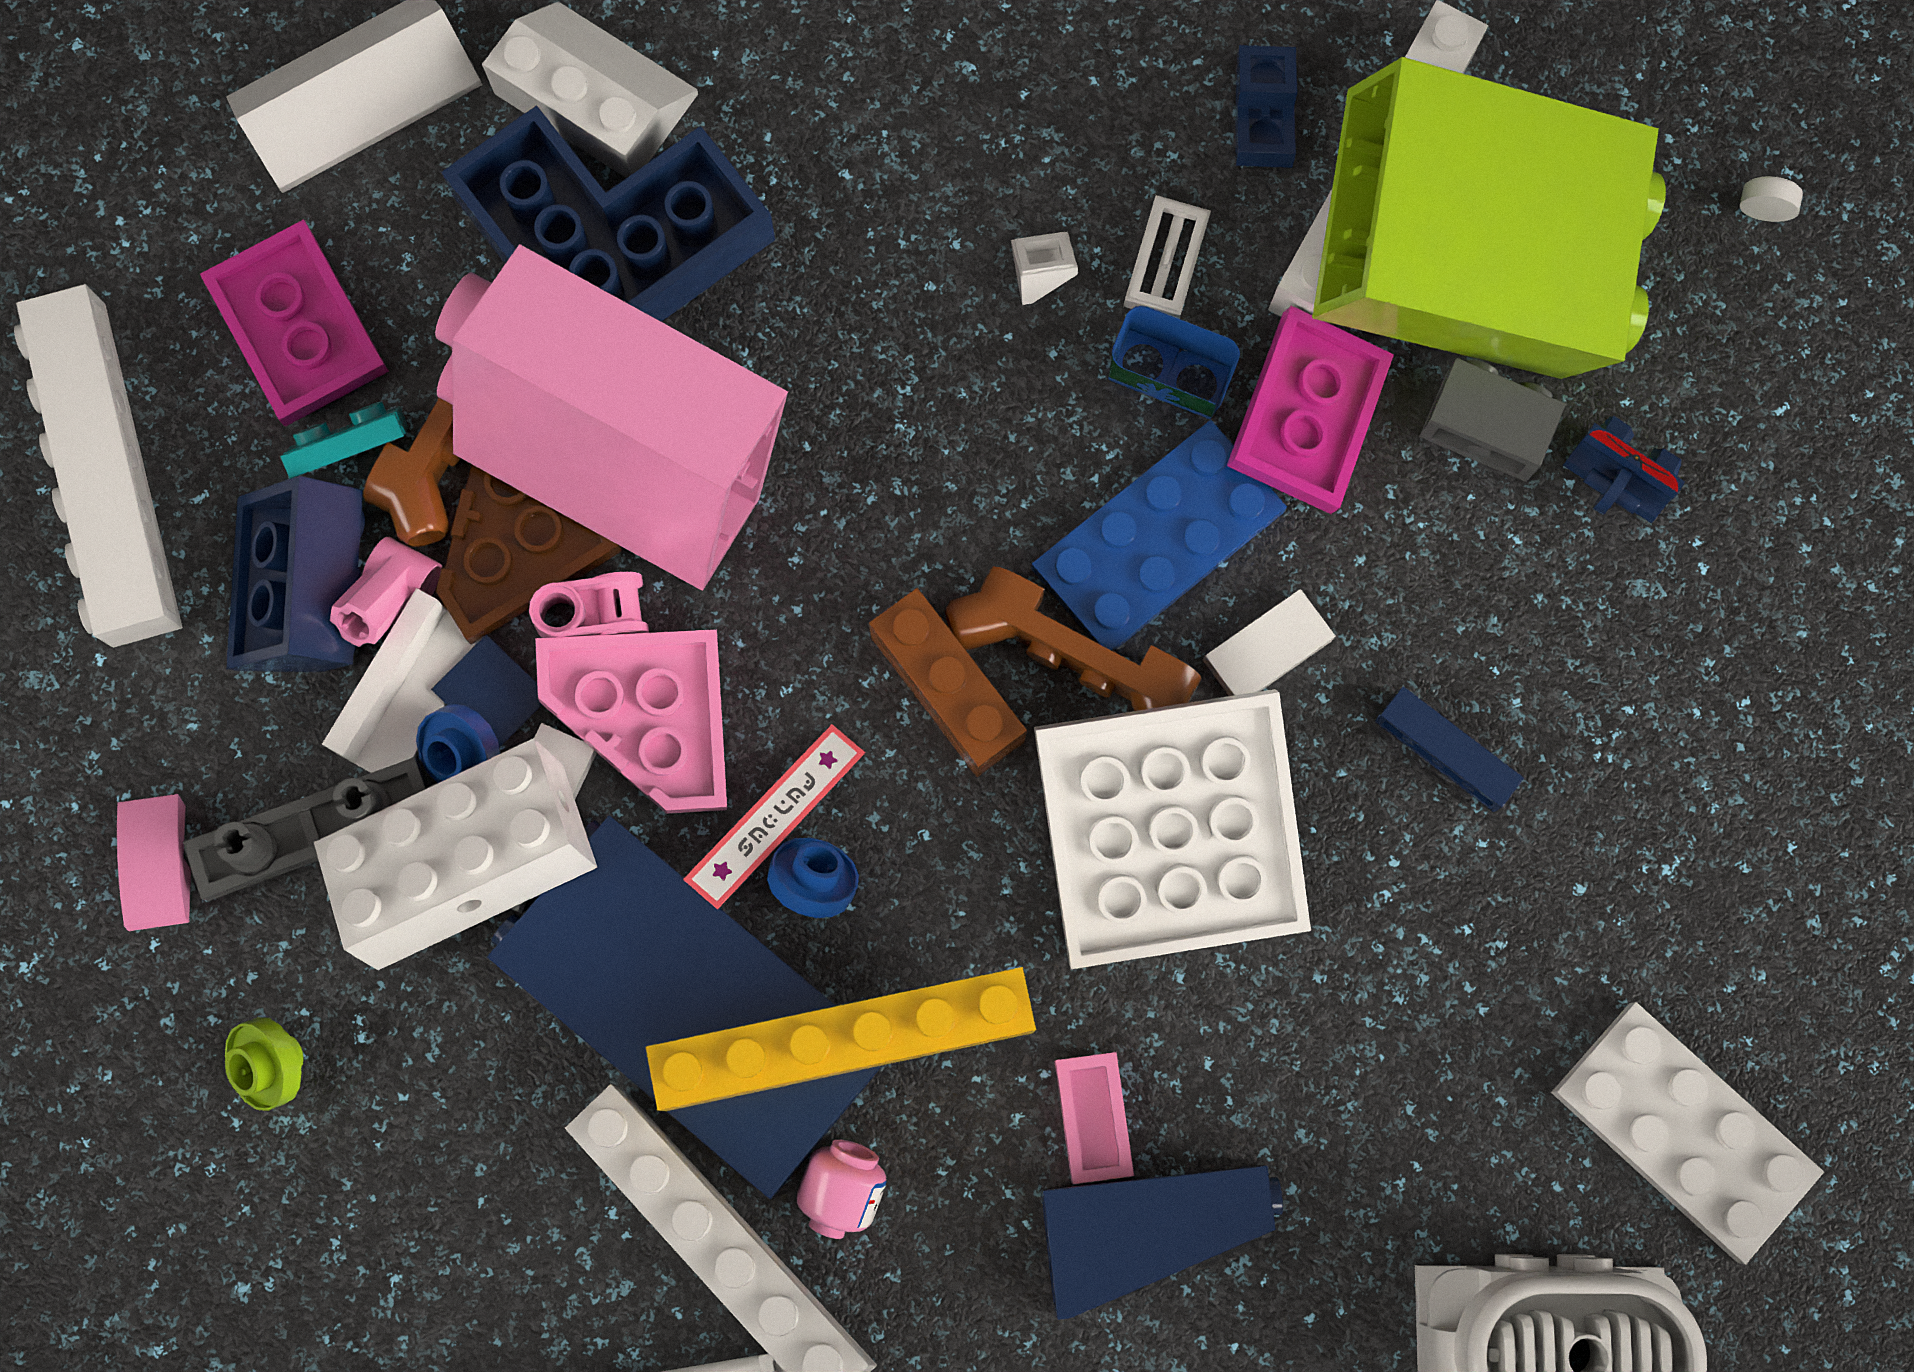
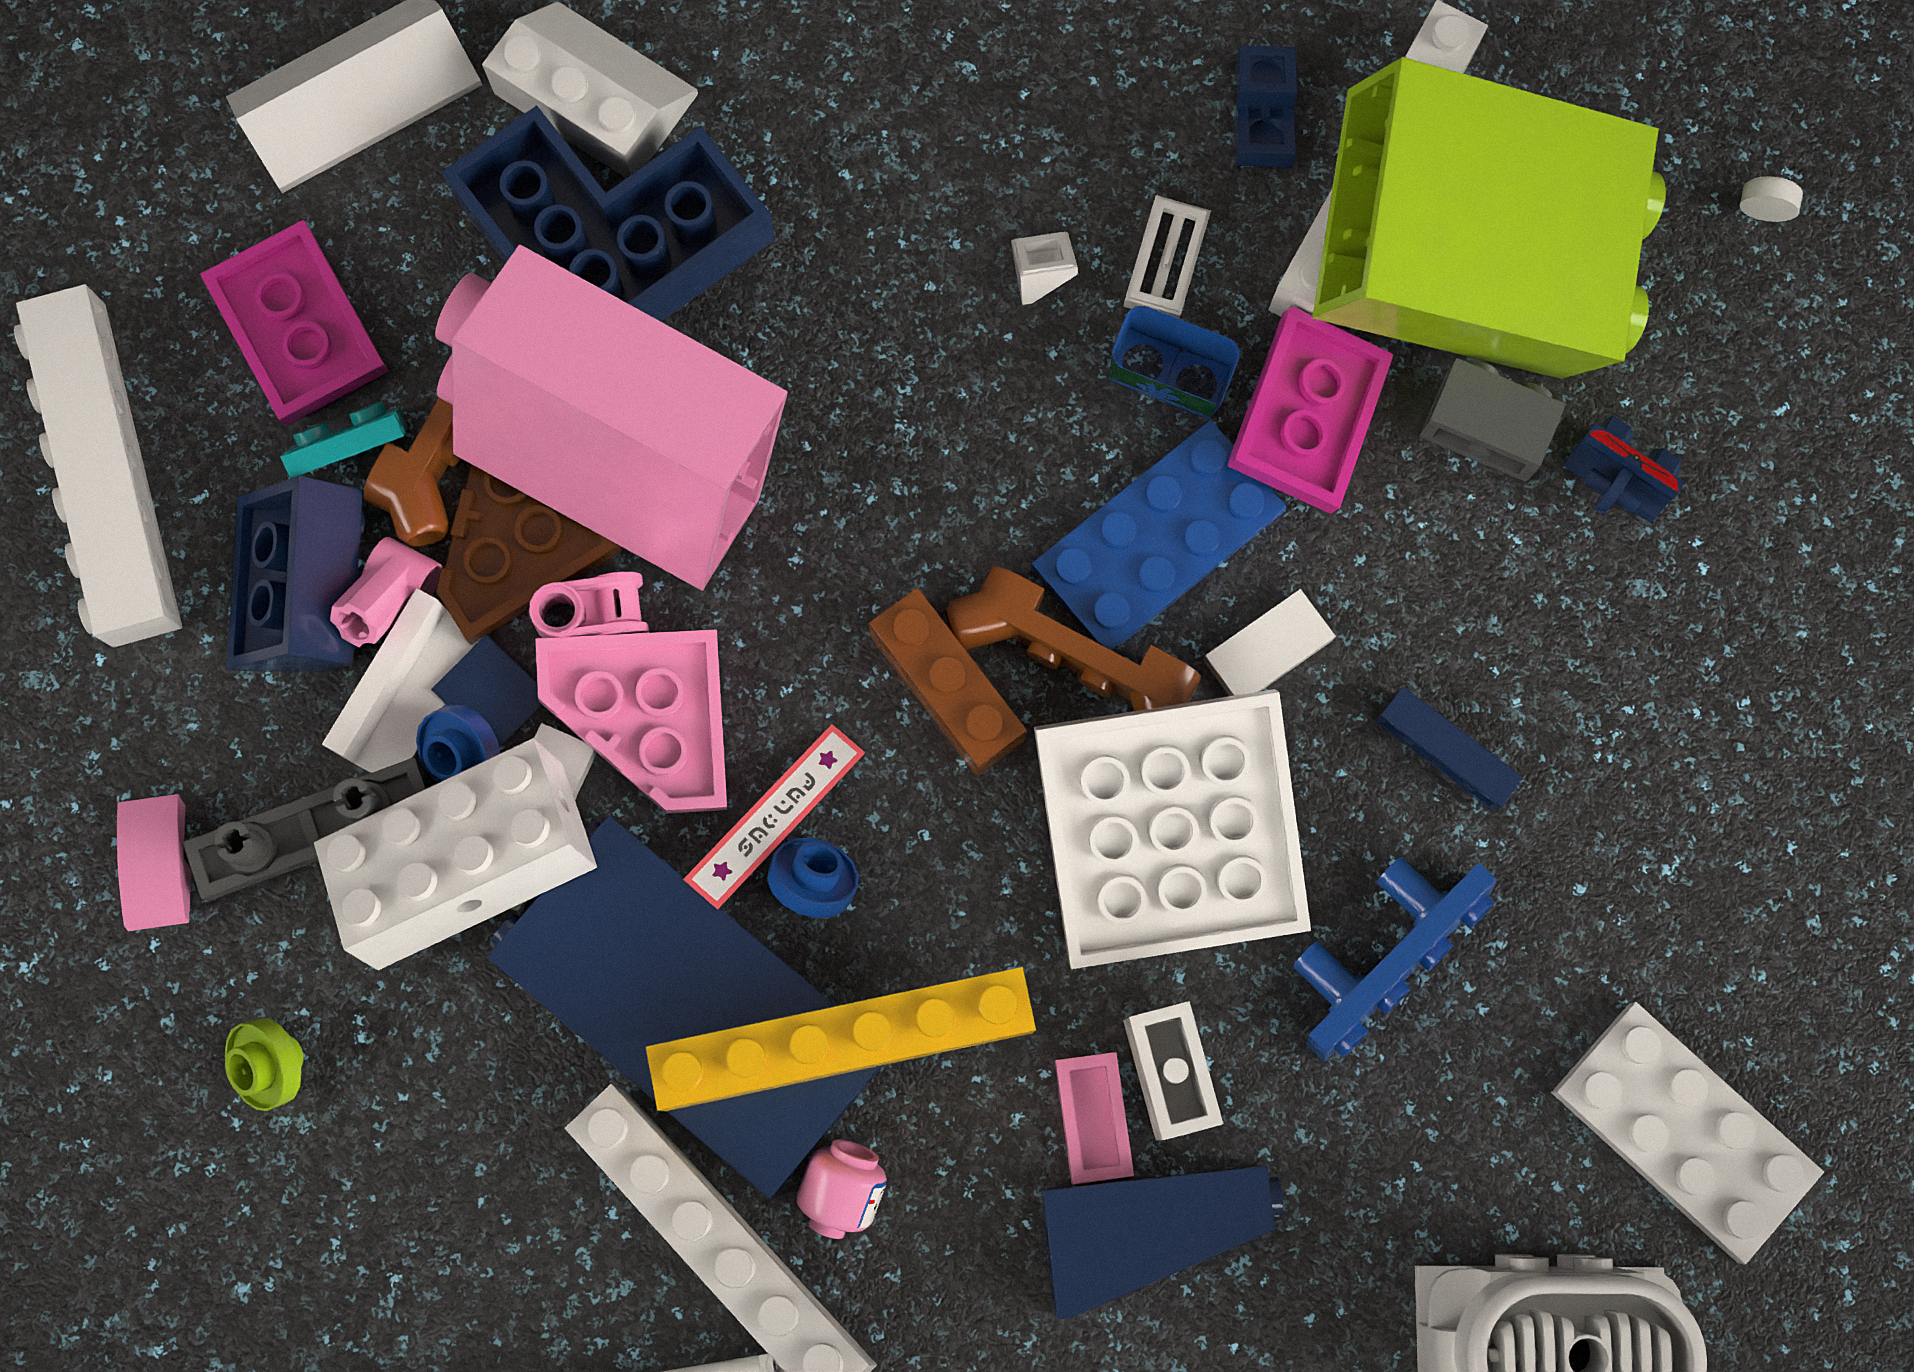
none -> white brick [1123,1001,1223,1140]
none -> blue plate [1293,857,1497,1062]

